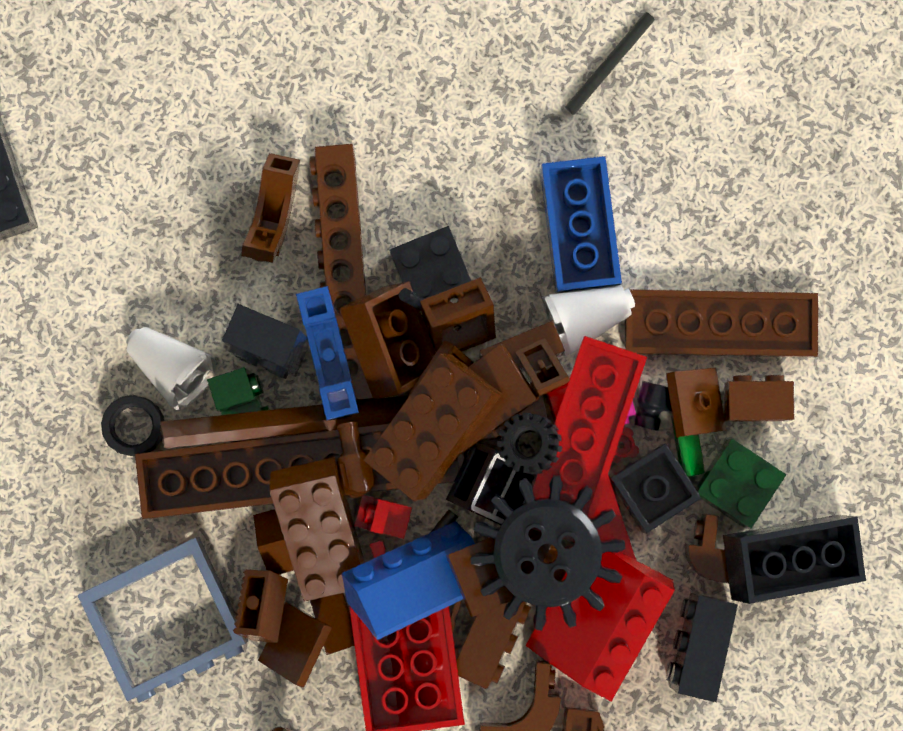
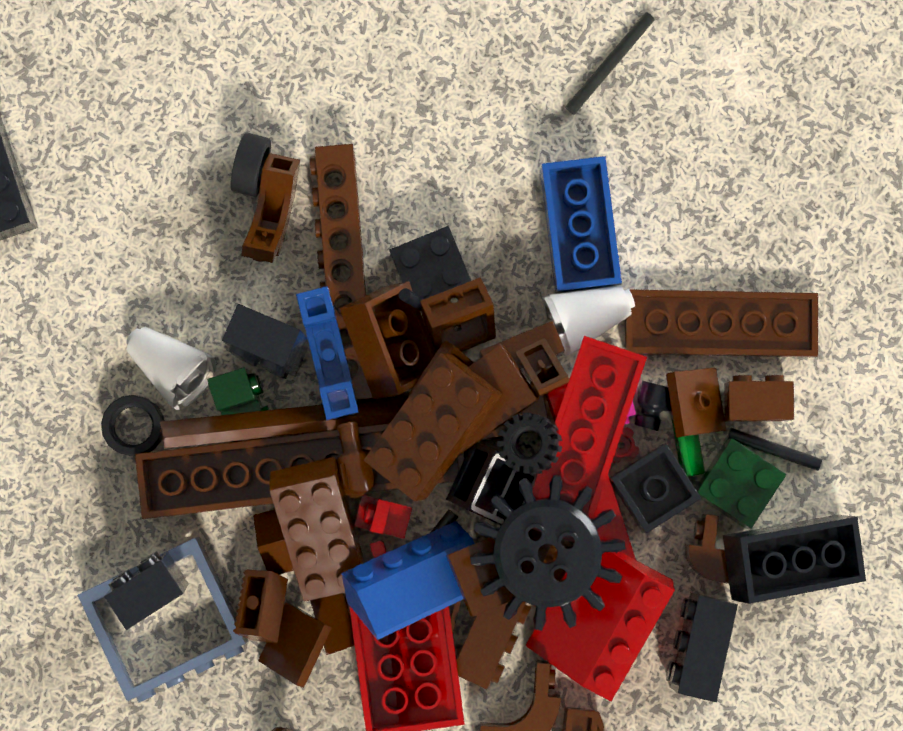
none -> black brick [104,551,189,630]
none -> black tyre [230,132,271,197]
none -> black bar [727,427,822,471]

